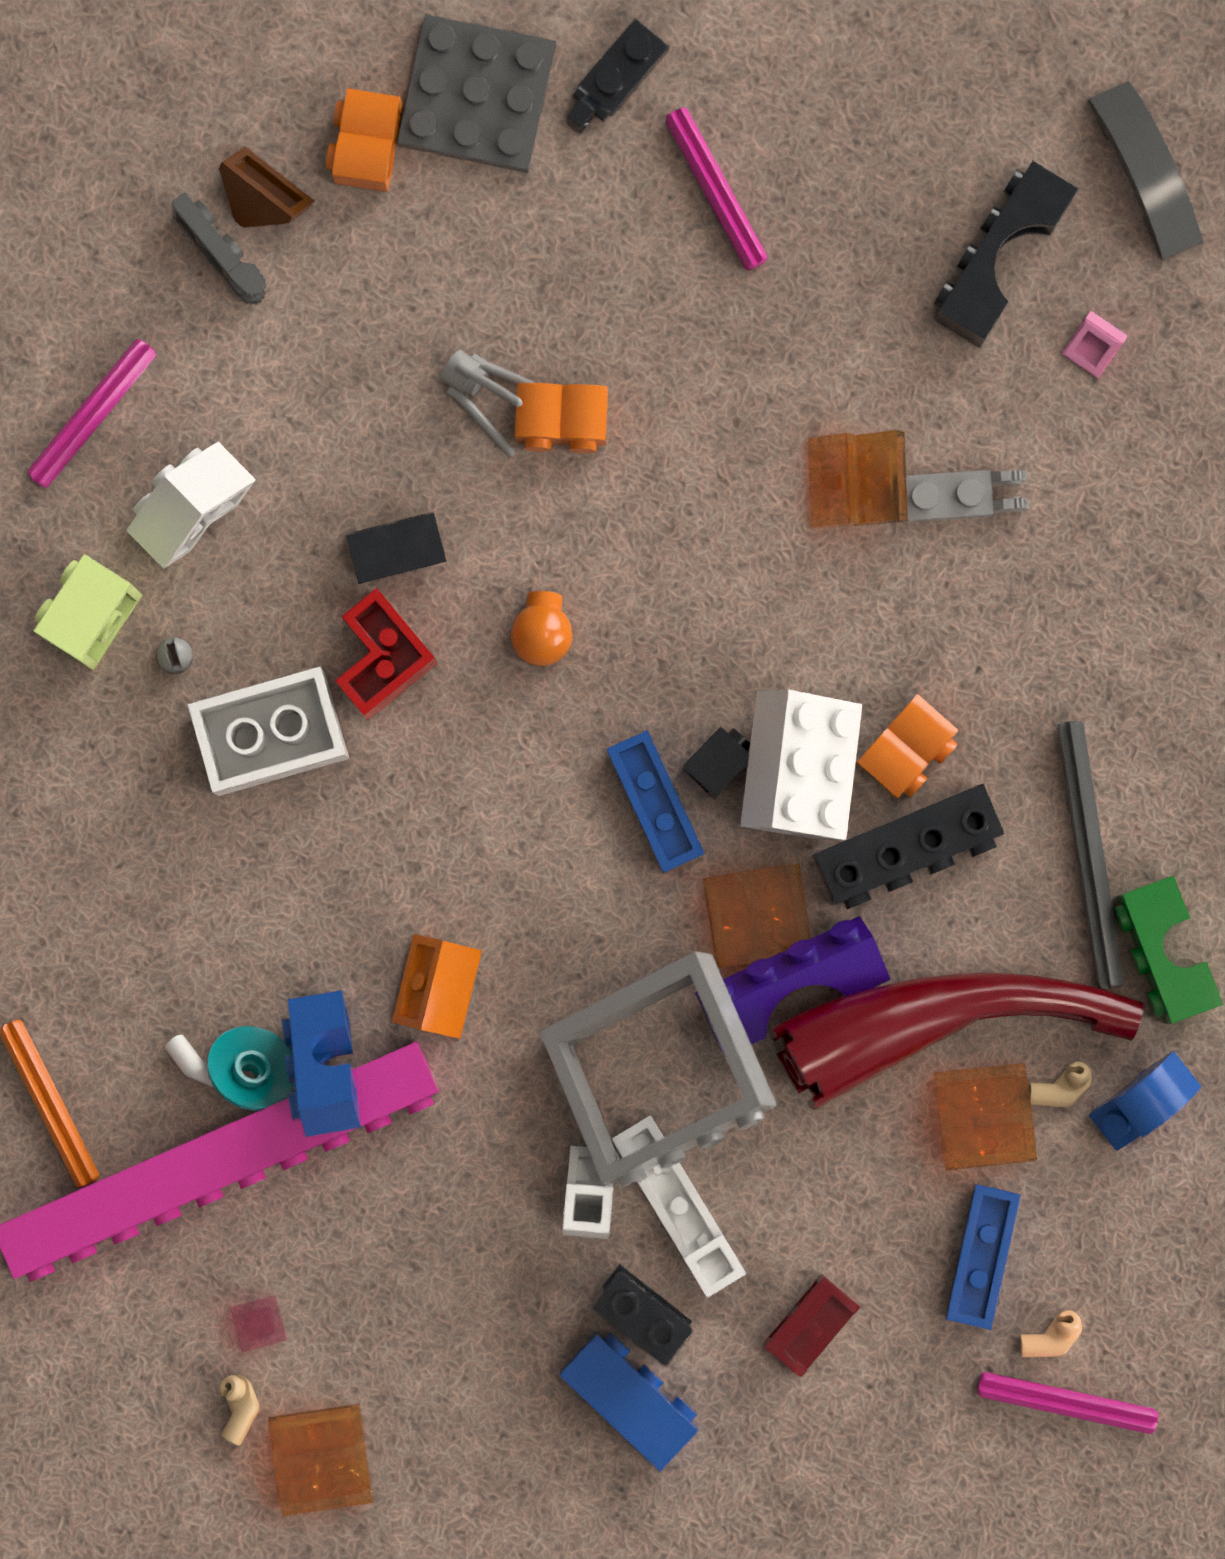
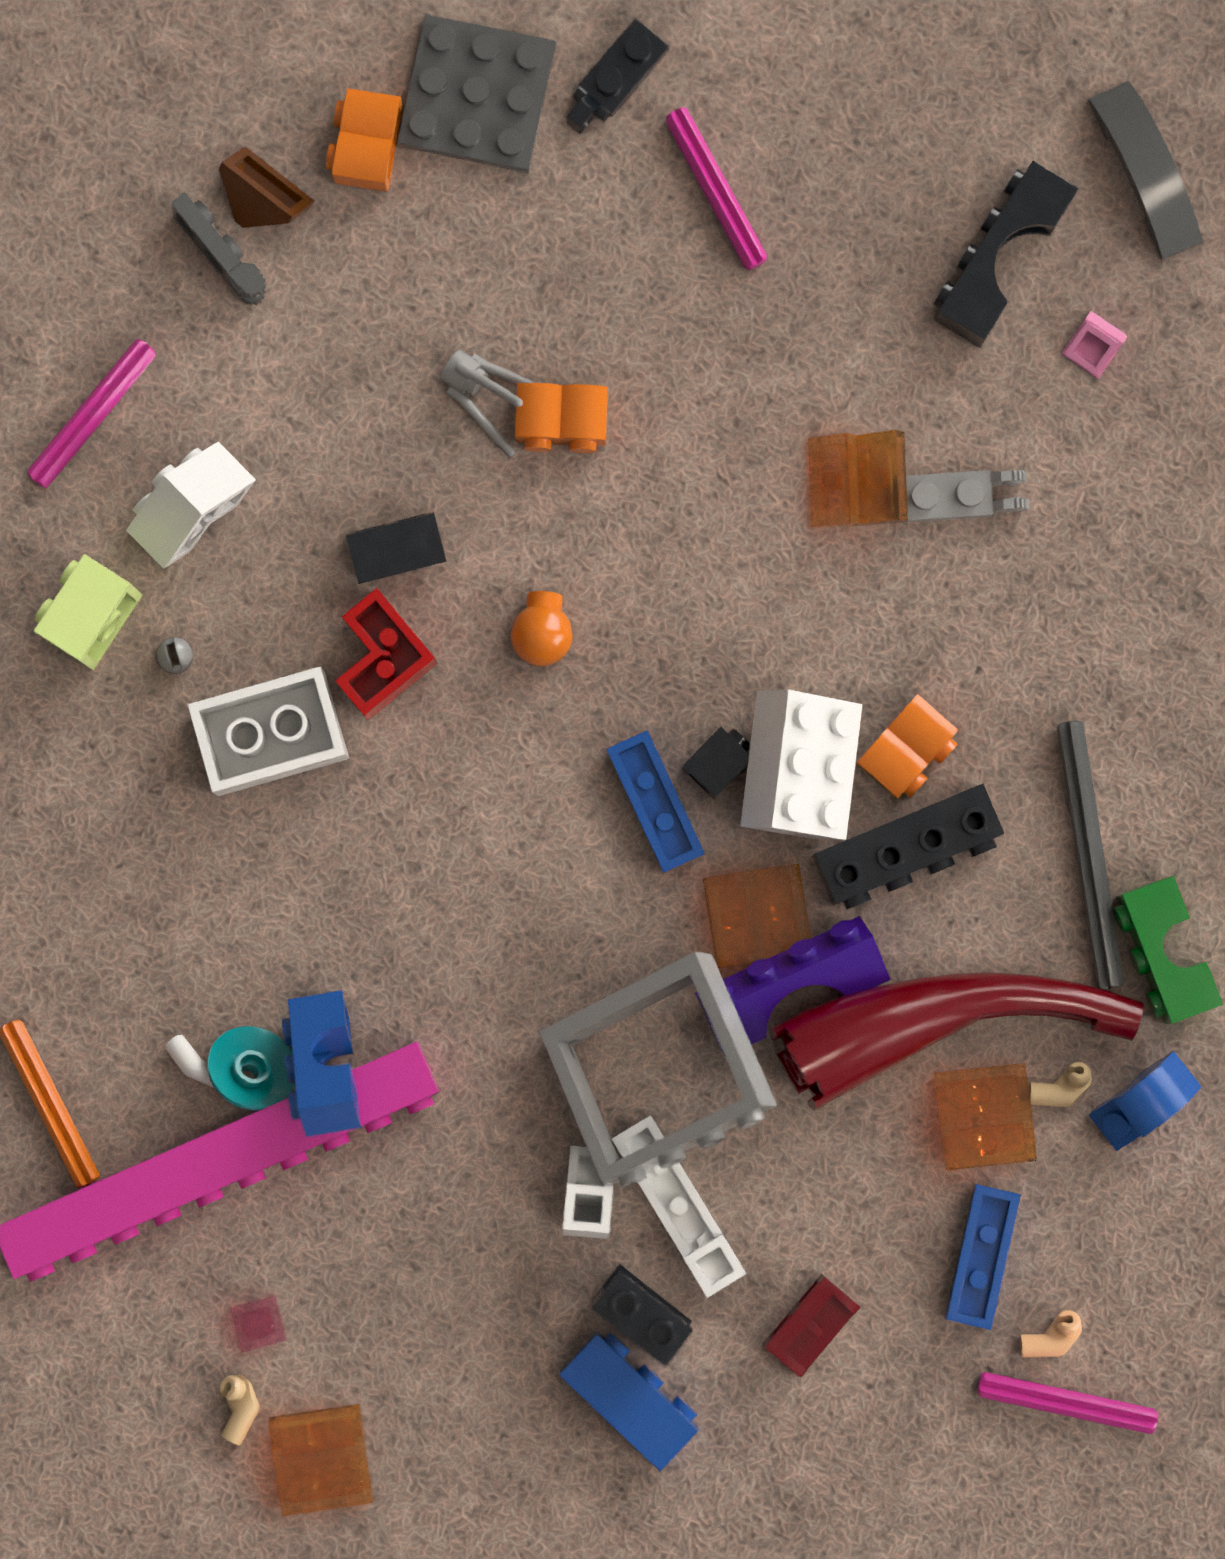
orange panel [392,934,482,1039] -> none

